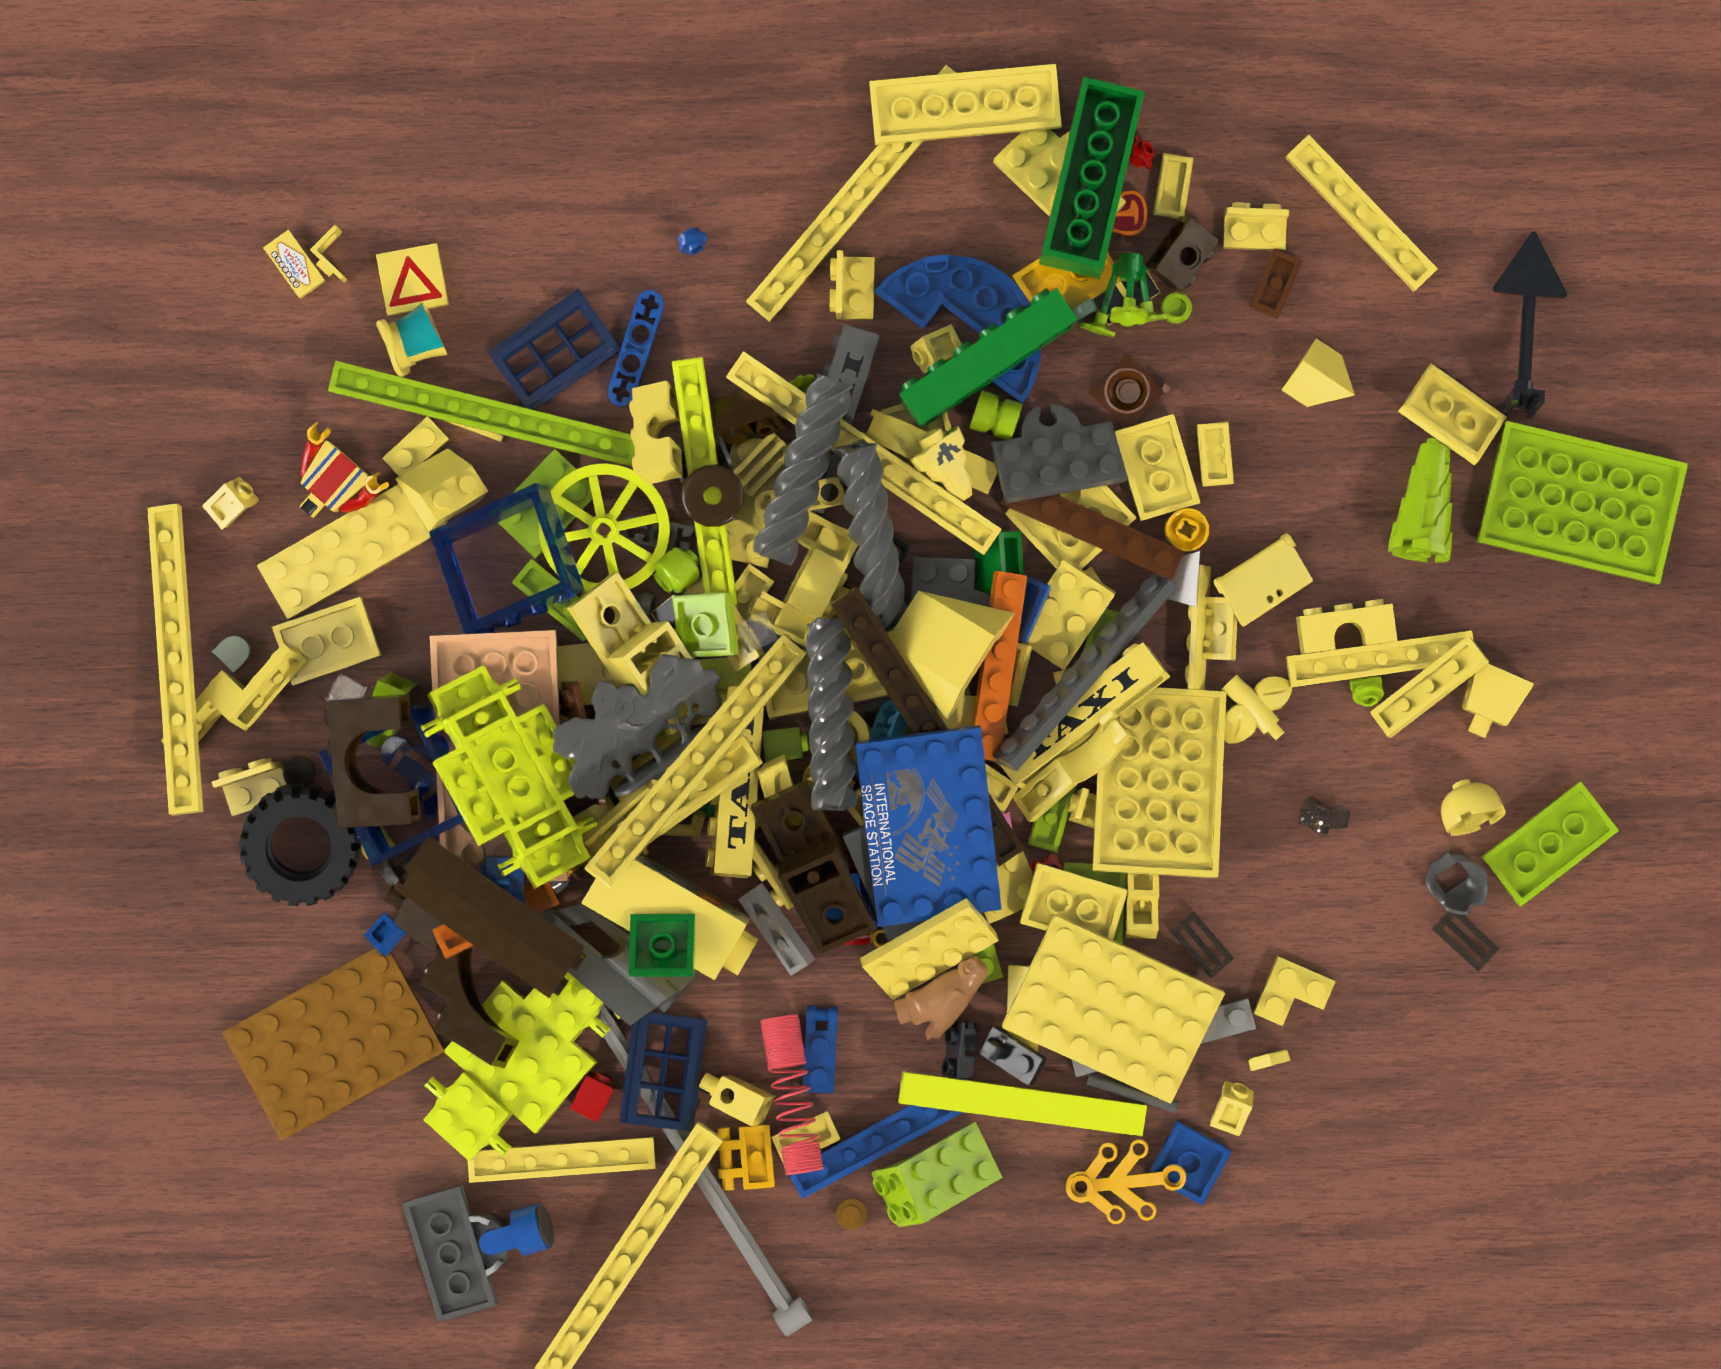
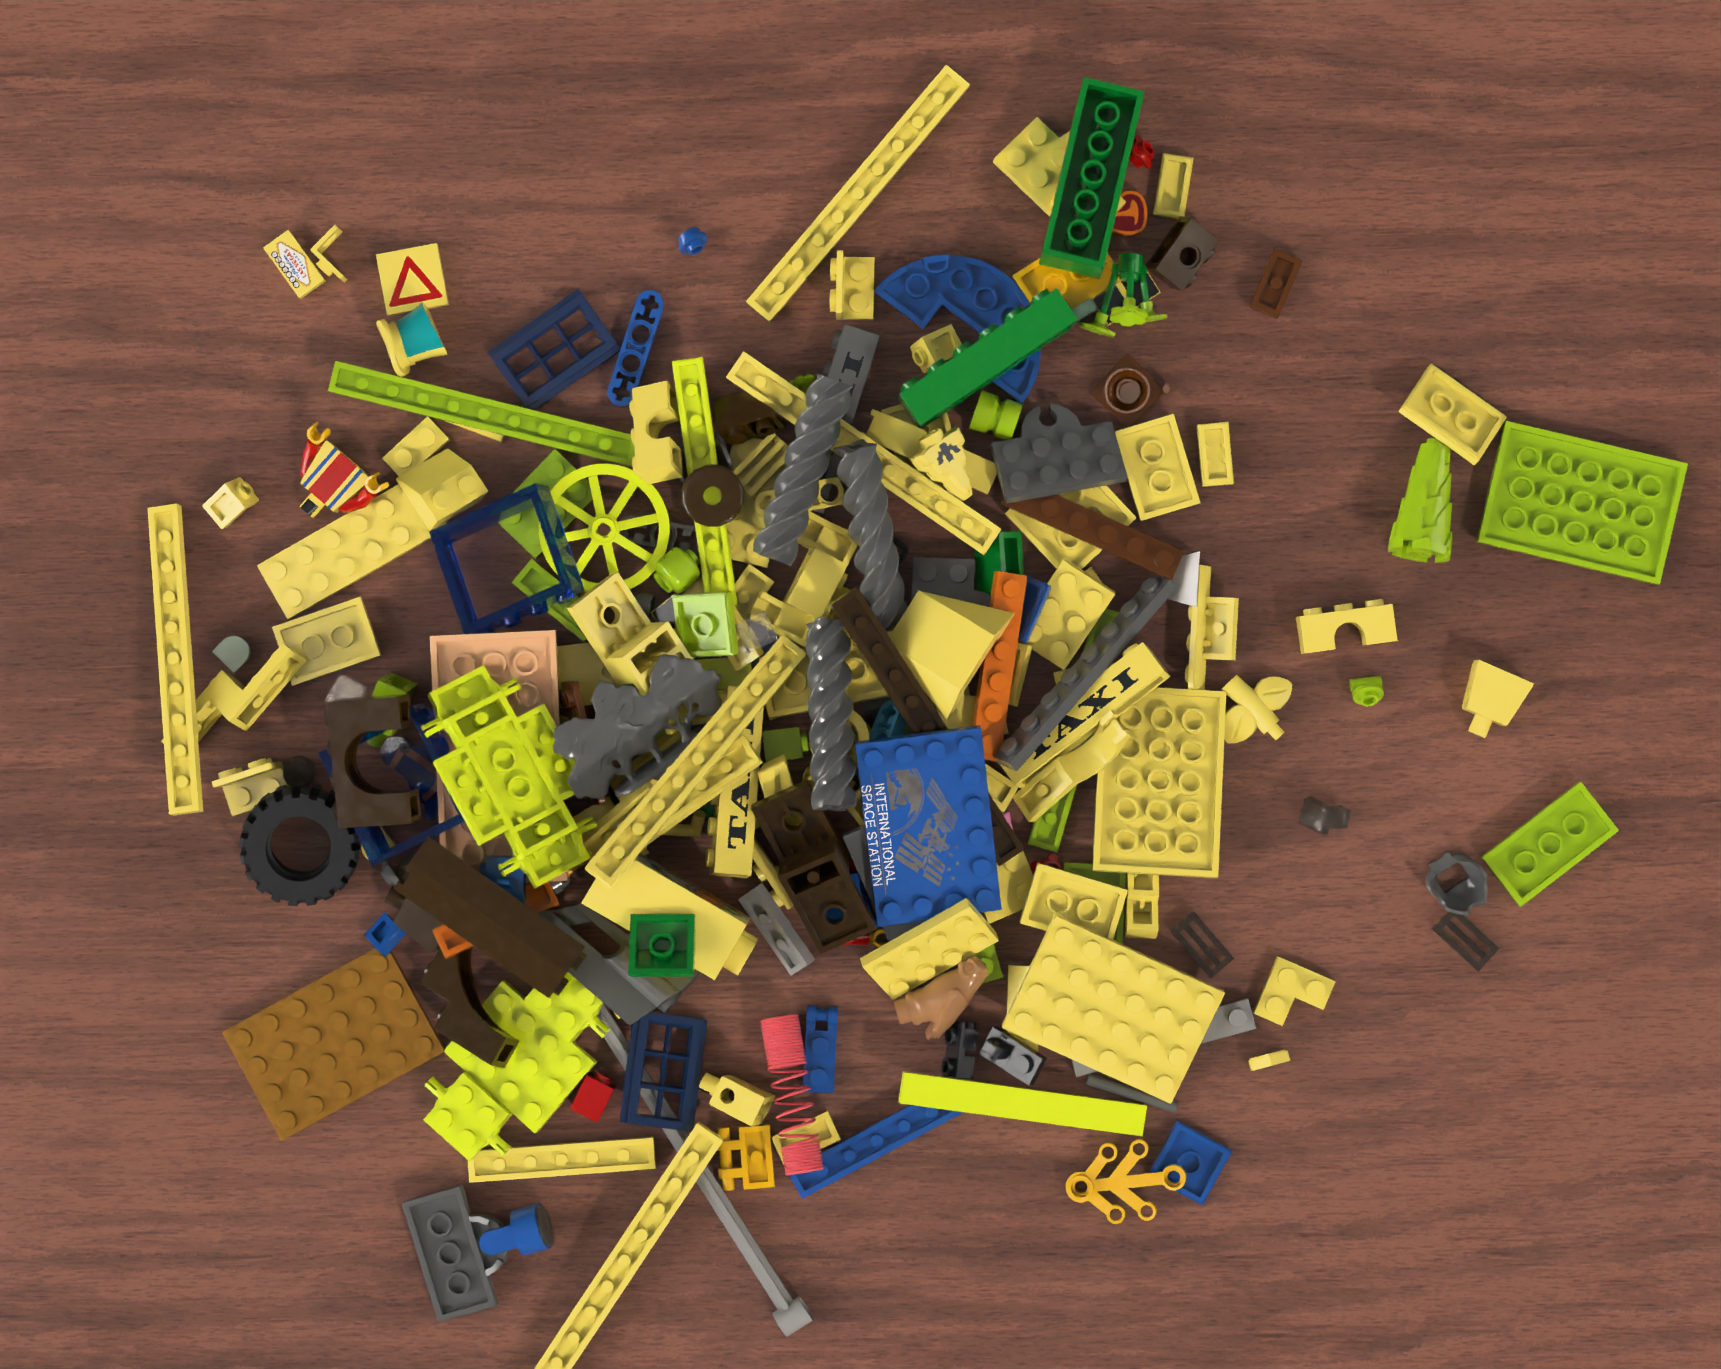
pearl gold plate [836,1198,867,1230] -> none
light yellow plate [869,64,1062,145] -> none
lime bracket [872,1122,1003,1227] -> none
light yellow bracket [1067,788,1096,828] -> none
lime tile [1160,292,1192,324] -> none
yellow wheel [1164,508,1209,552] -> none
light yellow bracket [1210,1081,1254,1136] -> none
light yellow door [1213,533,1313,627] -> none
light yellow bracket [1222,202,1289,251] -> none
light yellow slope [1282,338,1355,407] -> none
light yellow plate [1285,135,1438,292] -> none
light yellow plate [1286,631,1473,687] -> none
light yellow plate [1370,636,1489,738] -> none
light yellow cylinder [1441,779,1506,836] -> none
black piece [1492,231,1567,418] -> none

